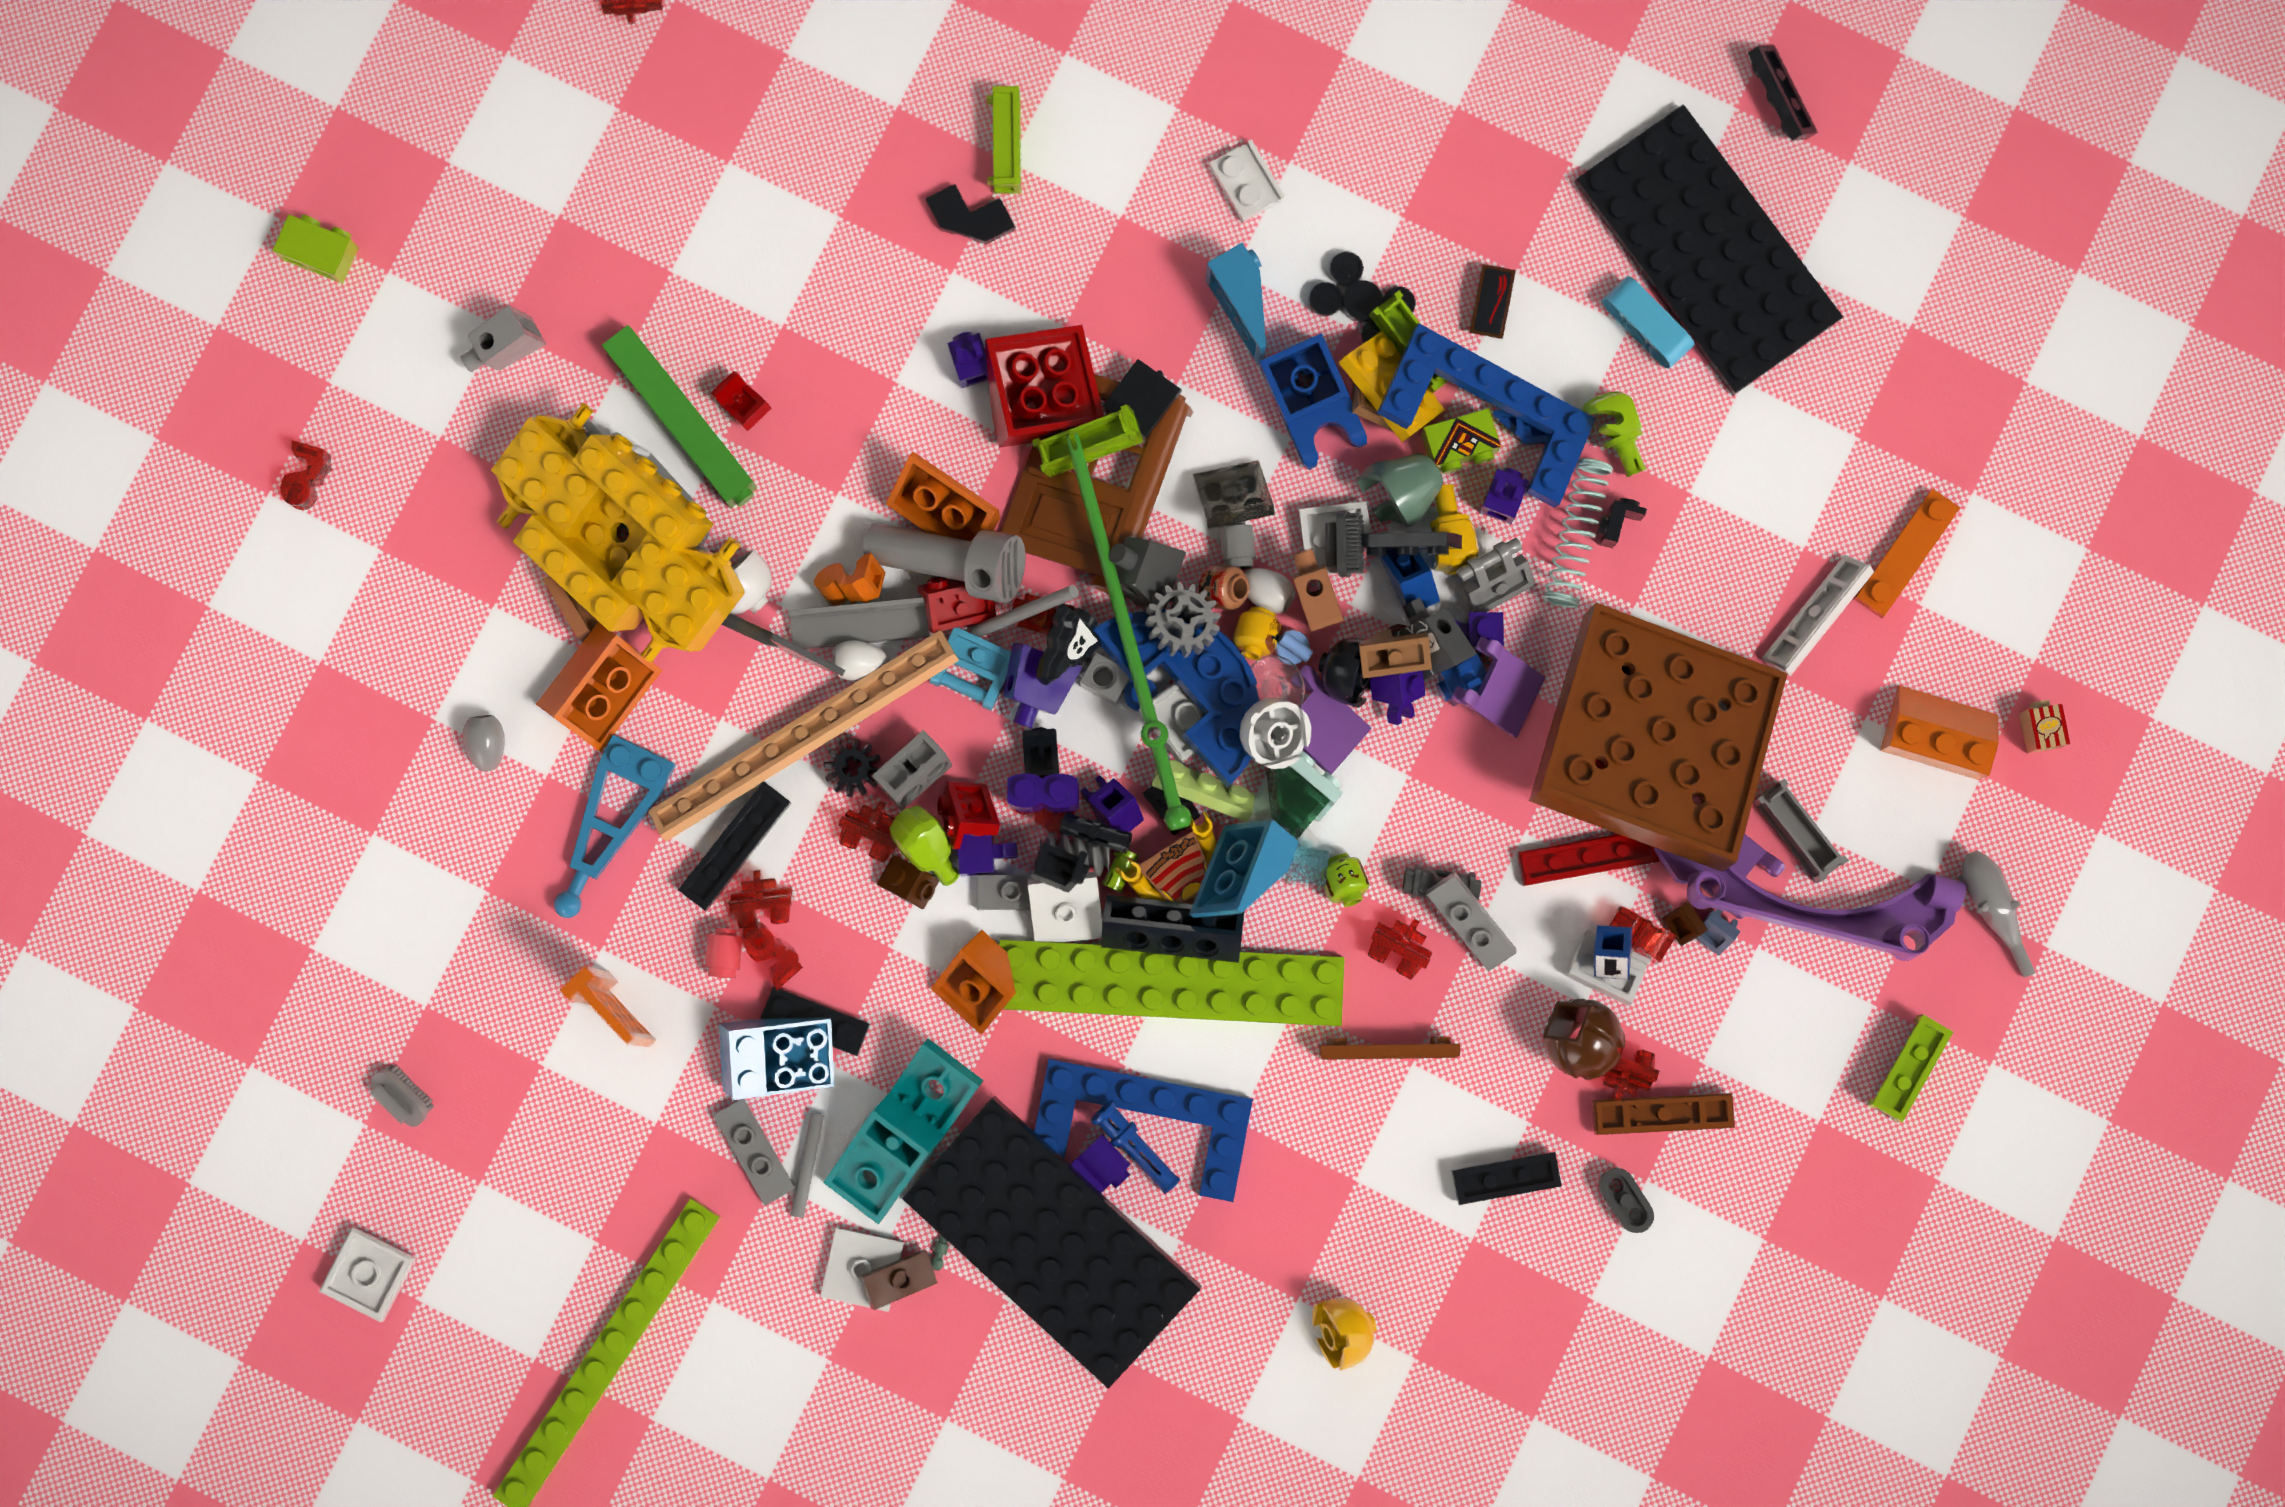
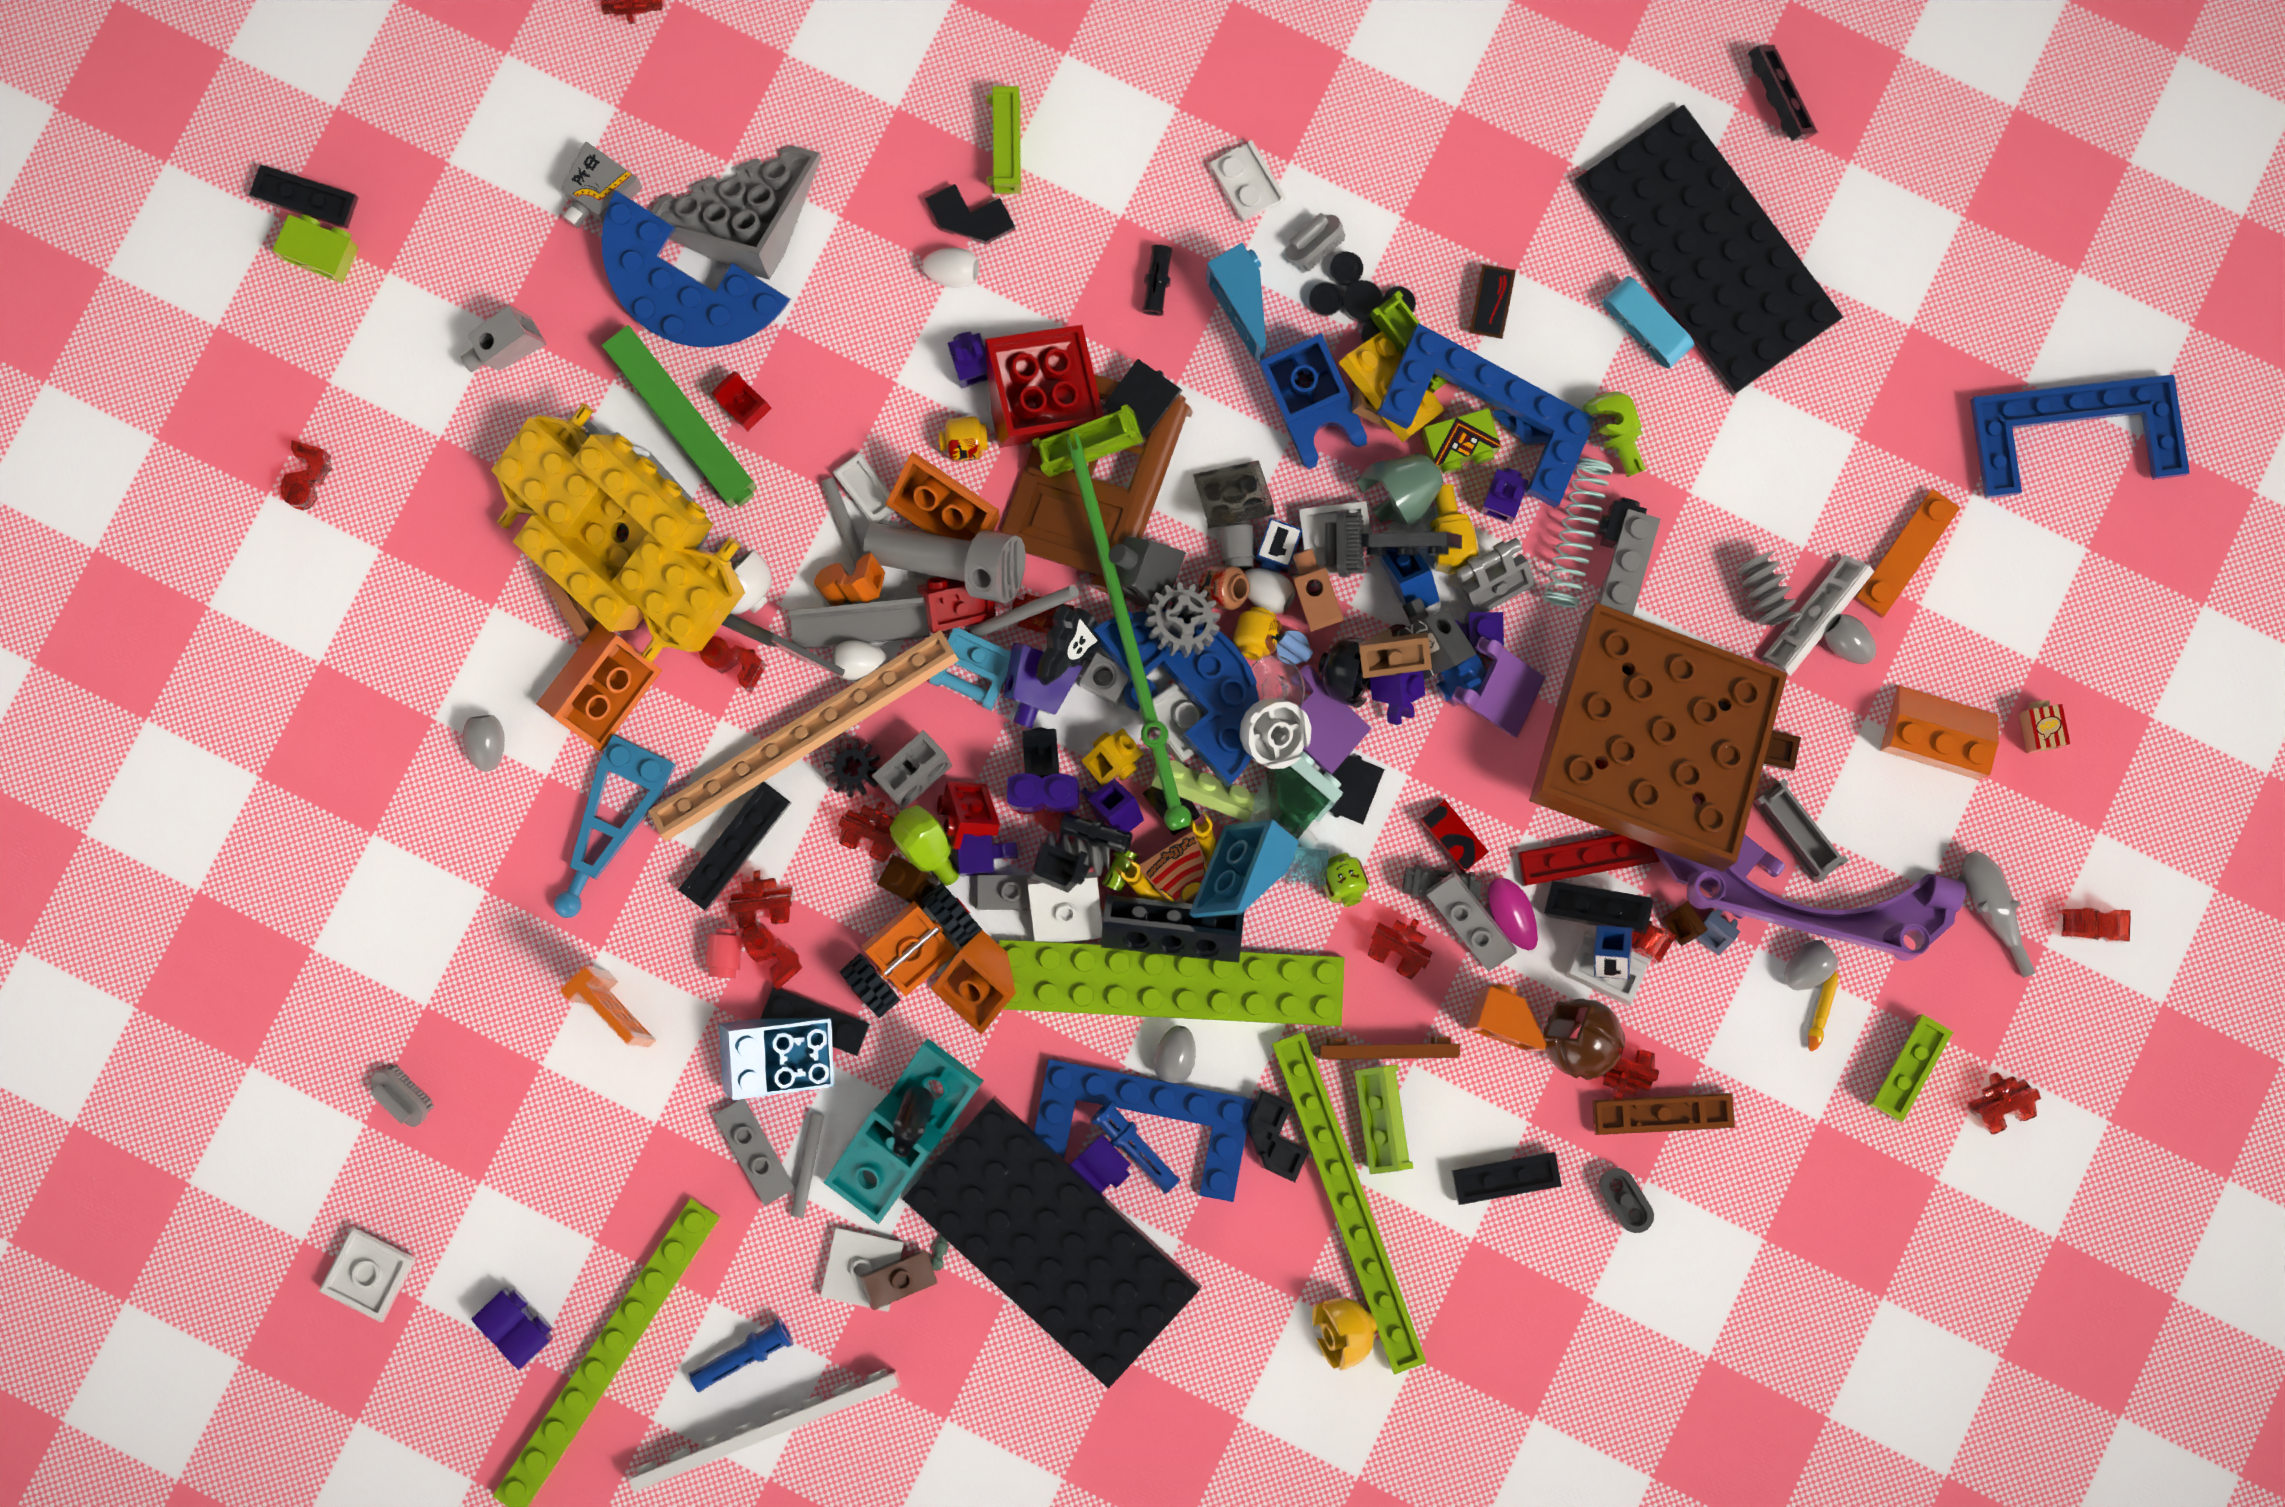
none -> black plate [249,164,359,229]
none -> dark purple brick [471,1288,554,1370]
none -> light grey torso [561,141,643,229]
none -> blue plate [602,190,792,347]
none -> white plate [628,1368,901,1493]
none -> light grey slope [651,146,821,280]
none -> blue pin [688,1317,794,1393]
none -> clear red leg [699,636,767,694]
none -> light grey bar [821,477,864,568]
none -> white tile [833,452,895,524]
none -> plate [839,883,982,1018]
none -> black piece [892,1086,935,1157]
none -> white animal [923,248,979,288]
none -> yellow head [939,416,988,462]
none -> yellow brick [1081,728,1144,787]
none -> black pin [1142,245,1173,316]
none -> light grey animal [1154,1025,1196,1083]
none -> black tile [1245,1090,1309,1183]
none -> brick [1255,518,1303,573]
none -> lime plate [1272,1031,1427,1375]
none -> light grey piece [1285,213,1346,273]
none -> black piece [1322,755,1385,825]
none -> lime container [1354,1064,1414,1175]
none -> red slope [1418,800,1489,873]
none -> orange slope [1465,983,1547,1052]
none -> dark pink arm [1488,878,1538,951]
none -> black plate [1544,881,1654,934]
none -> light grey arch [1597,509,1661,616]
none -> light grey piece [1736,551,1802,627]
none -> reddish brown tile [1763,731,1801,771]
none -> light grey animal [1784,940,1839,991]
none -> yellow piece [1808,970,1839,1052]
none -> light grey animal [1824,614,1877,664]
none -> clear red hips [1967,1072,2041,1135]
none -> blue plate [1970,374,2190,499]
none -> clear red leg [2061,908,2131,944]

